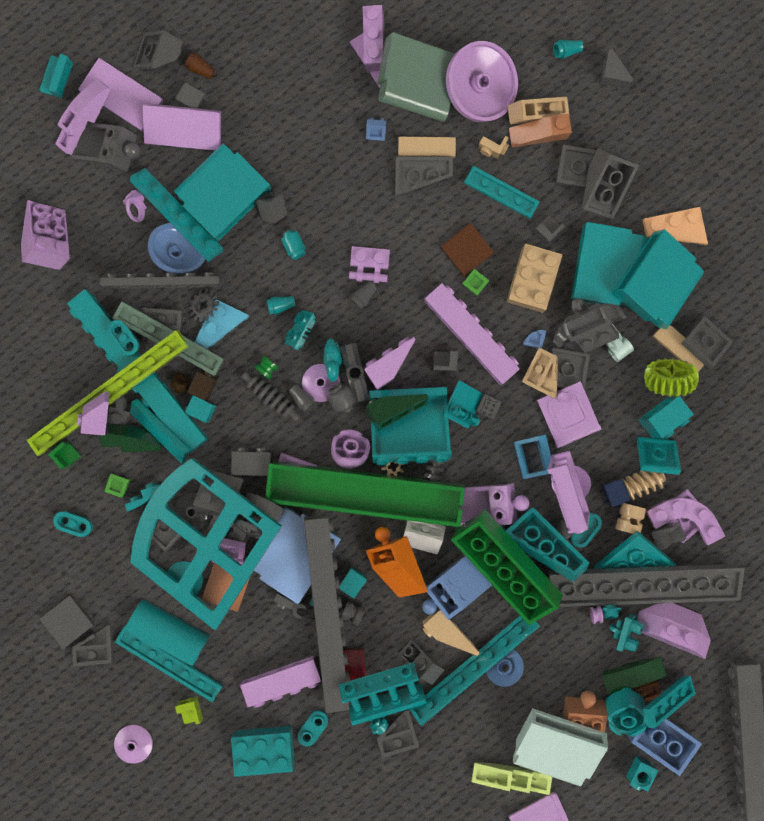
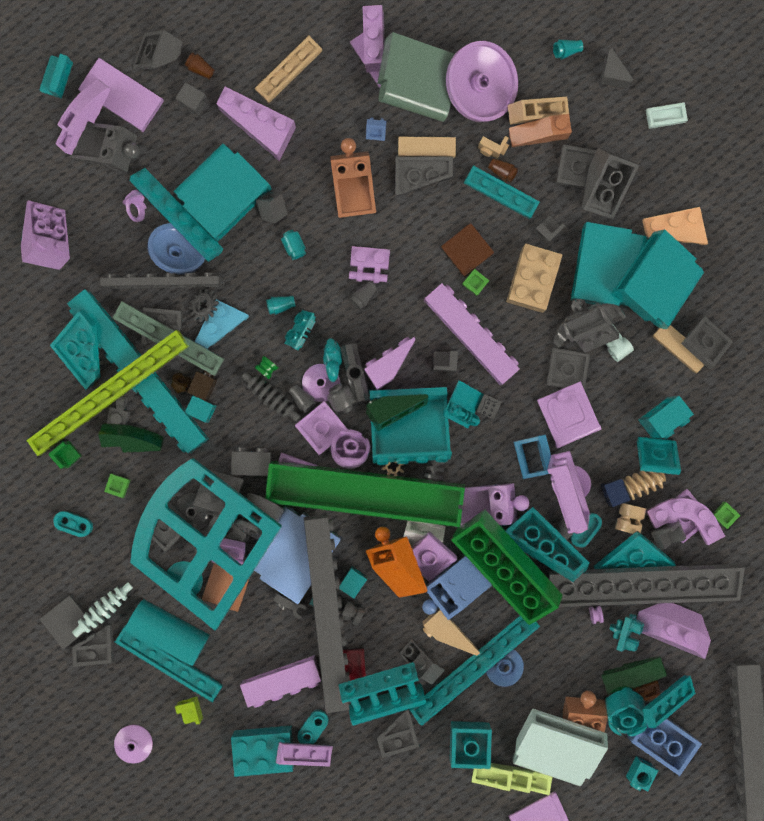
lavender slope [77,392,109,435] -> none
teal plate [107,320,140,356] -> none
teal slope [125,482,161,512] -> none
teal tile [130,399,190,464] -> none
lavender tile [143,103,221,150] -> none
teal plate [370,716,389,735] -> none
tan wing [522,348,558,399] -> none
medium blue tile [523,330,546,349] -> none
teal plate [602,605,621,619] -> none
lime gear [644,358,699,397] -> none
none -> teal plate [50,309,101,390]
none -> light aqua piece [72,582,133,637]
none -> lavender wedge [216,87,296,161]
none -> tan tile [255,36,322,104]
none -> lavender tile [276,742,333,767]
none -> lavender plate [295,401,348,455]
none -> nougat slope [330,138,376,218]
none -> lavender tile [411,531,457,582]
none -> teal brick [450,721,492,769]
none -> reddish brown cone [488,158,518,183]
none -> light aqua tile [646,102,688,129]
none -> bright green plate [713,502,740,529]

